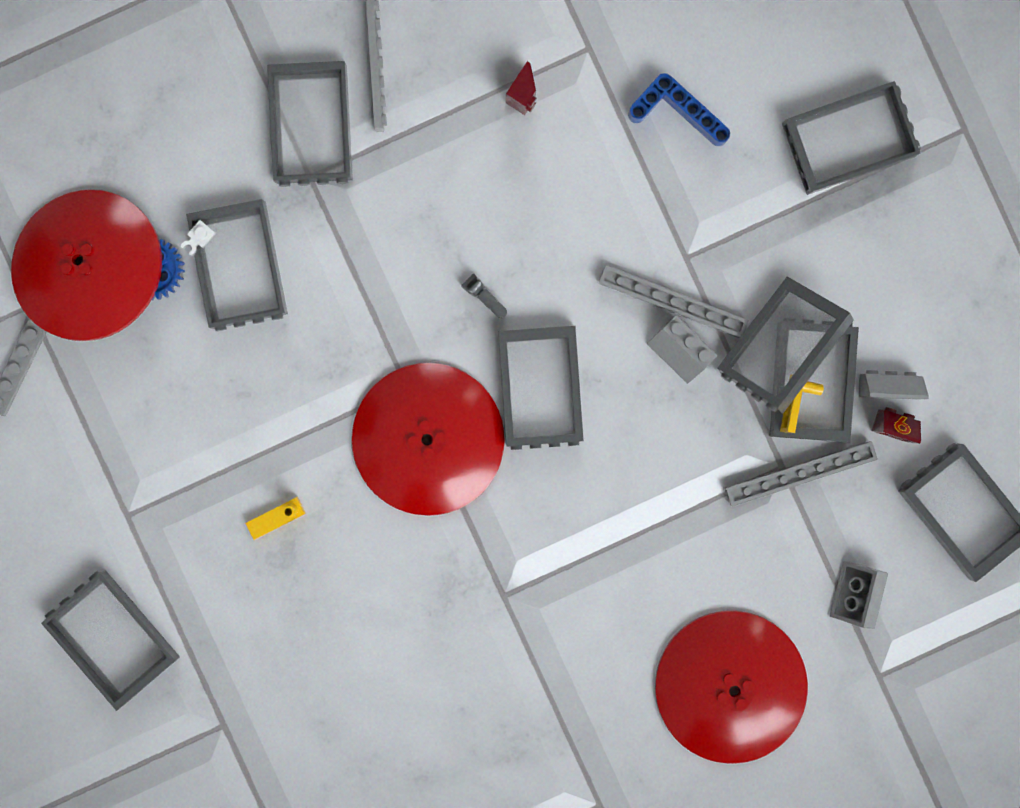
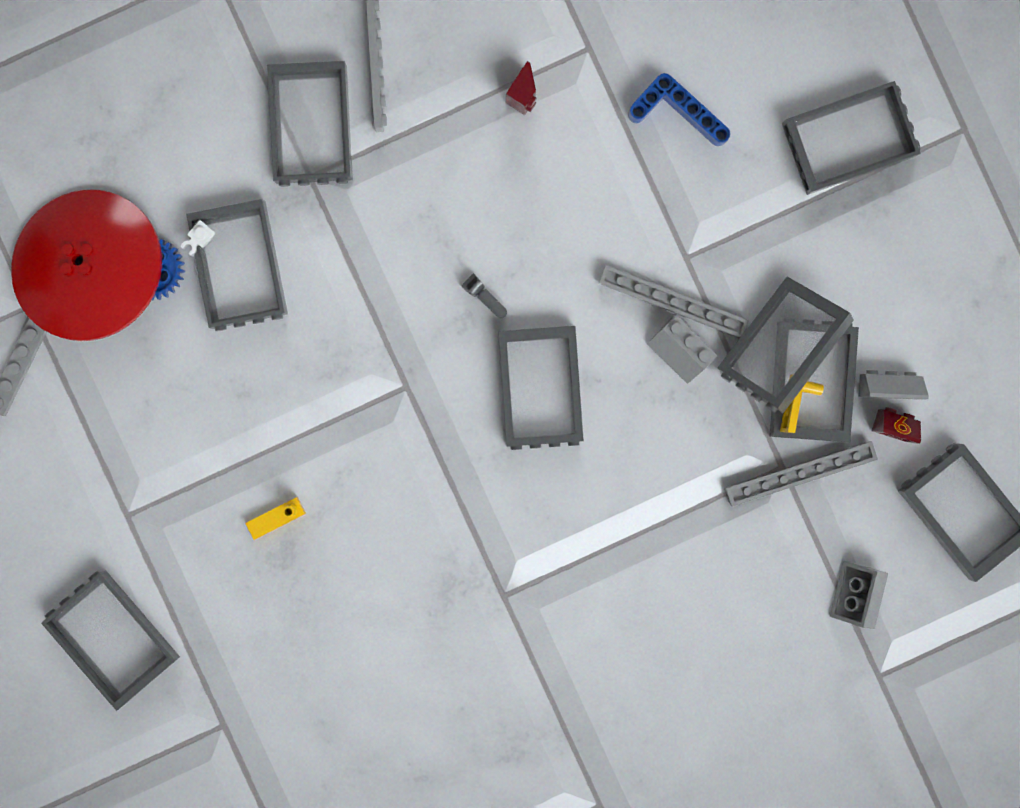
red dish [352,363,505,516] -> none
red dish [655,611,808,764] -> none

